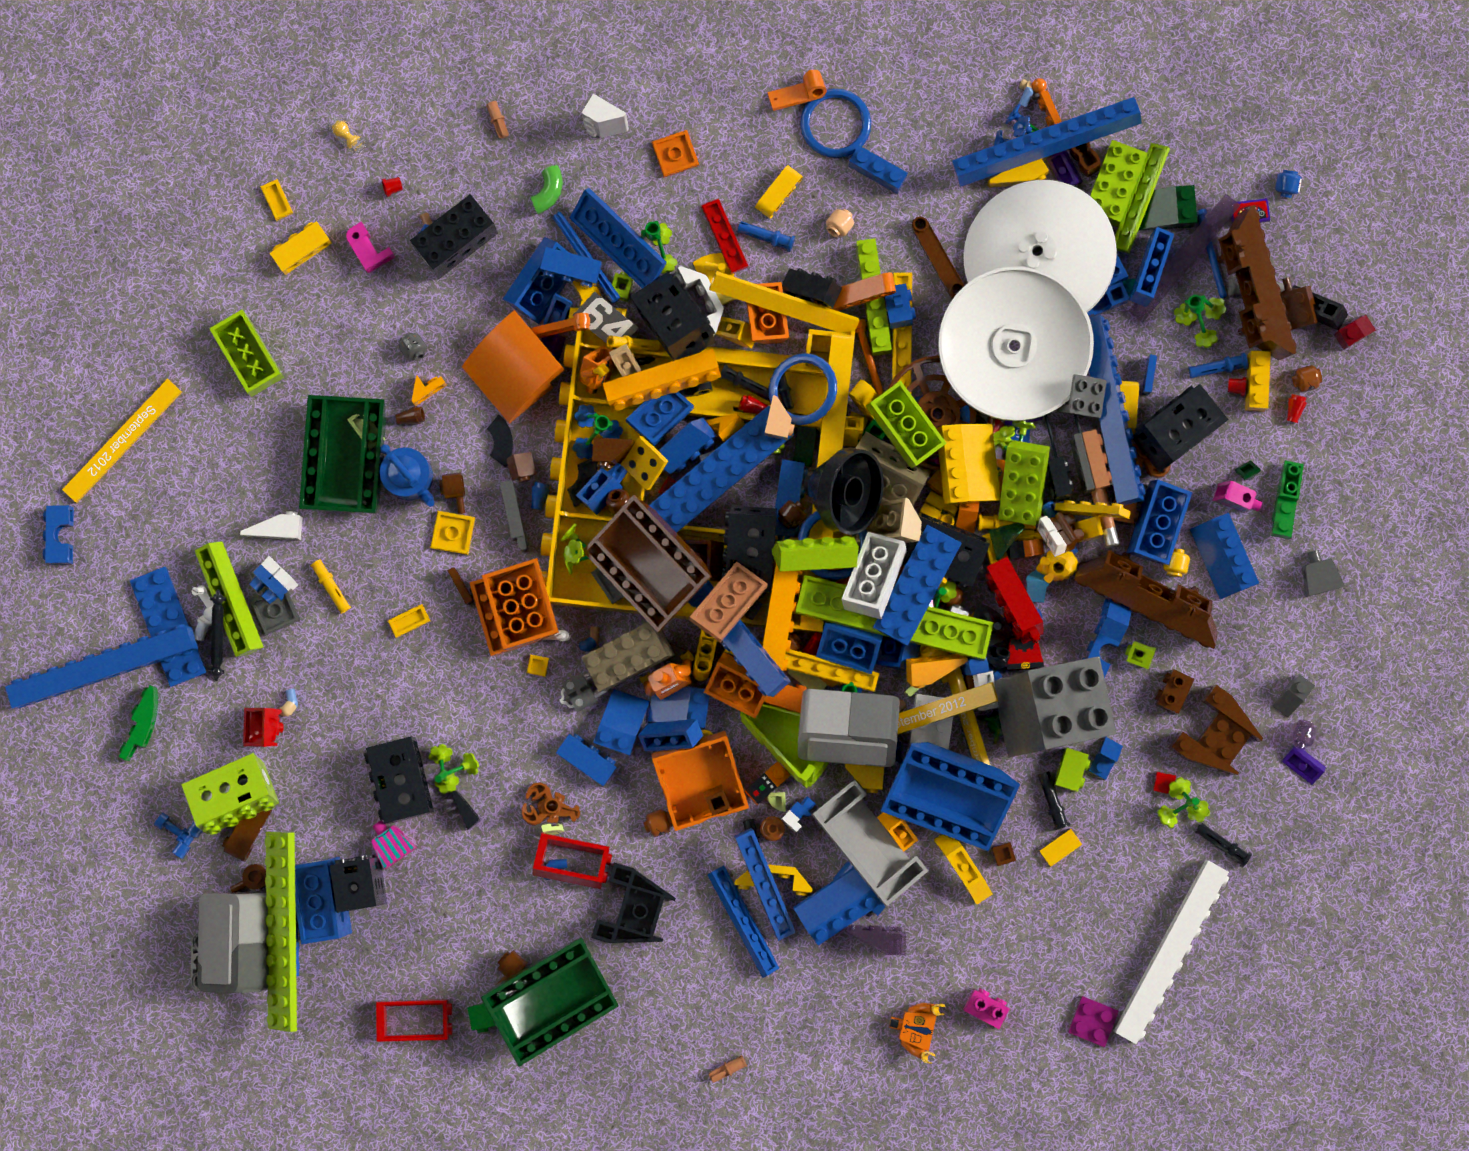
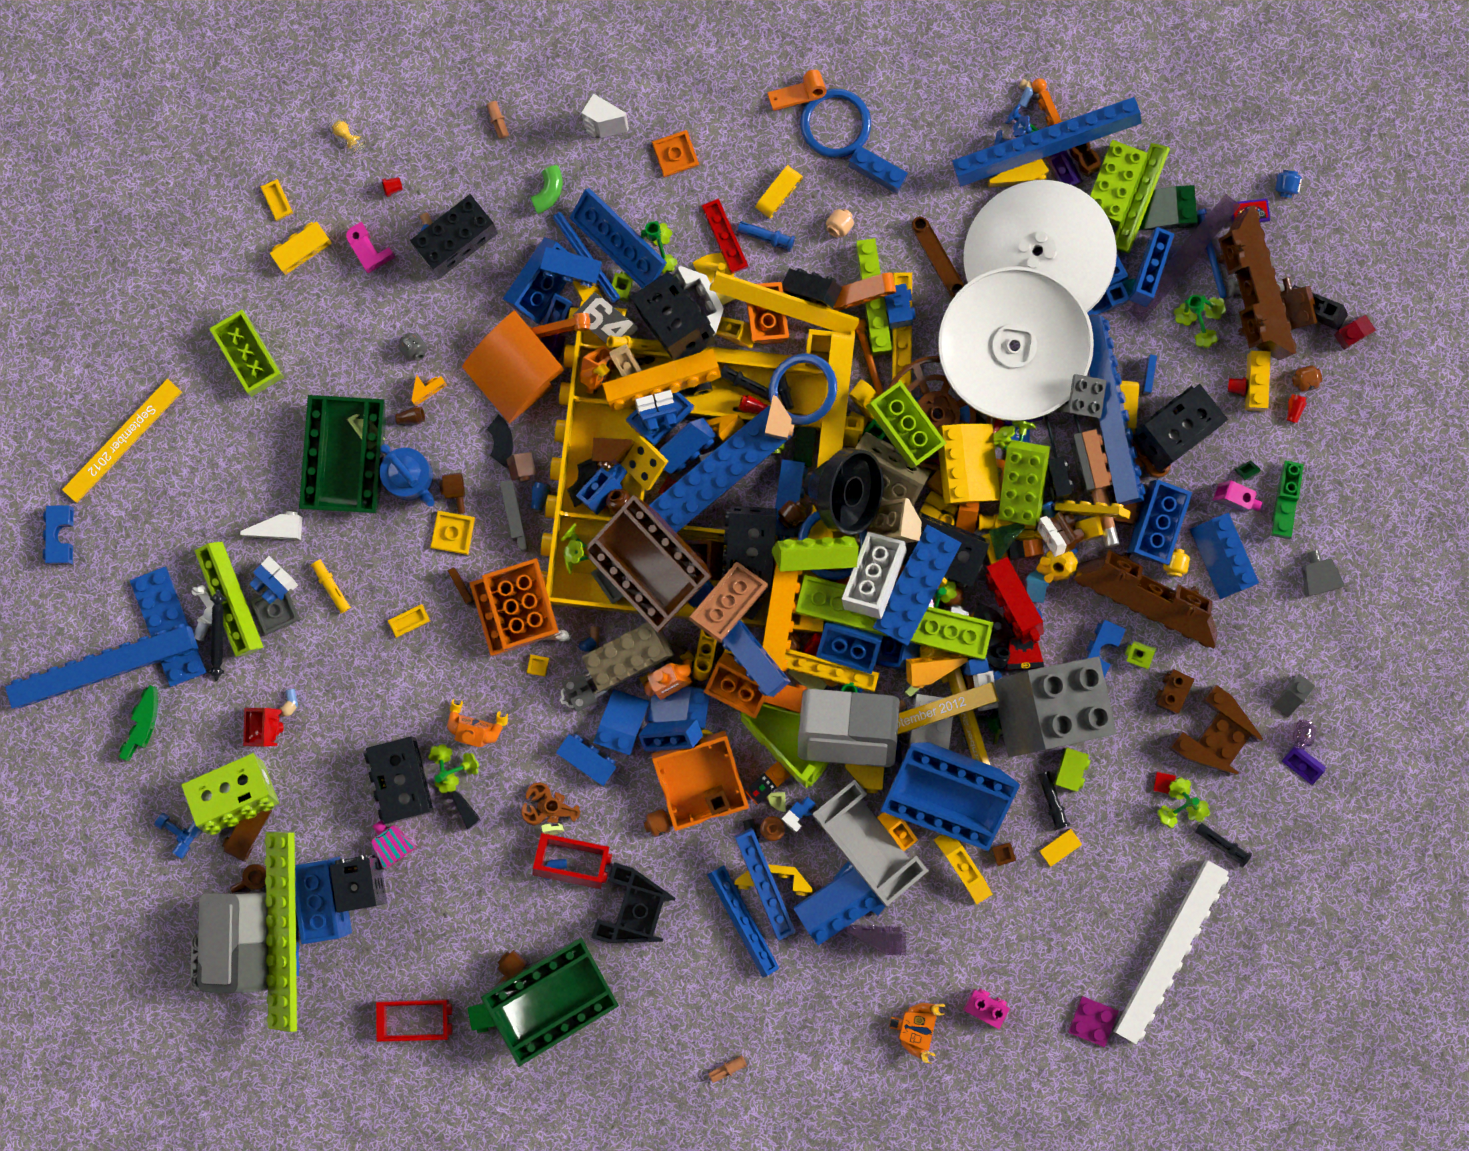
blue plant [572,405,623,459] -> none
blue slope [1088,737,1123,780] -> none
blue brick [1098,598,1131,642] -> none
blue pin [1188,353,1248,379] -> none
none -> orange torso [447,699,508,747]
none -> blue hips [636,390,677,434]

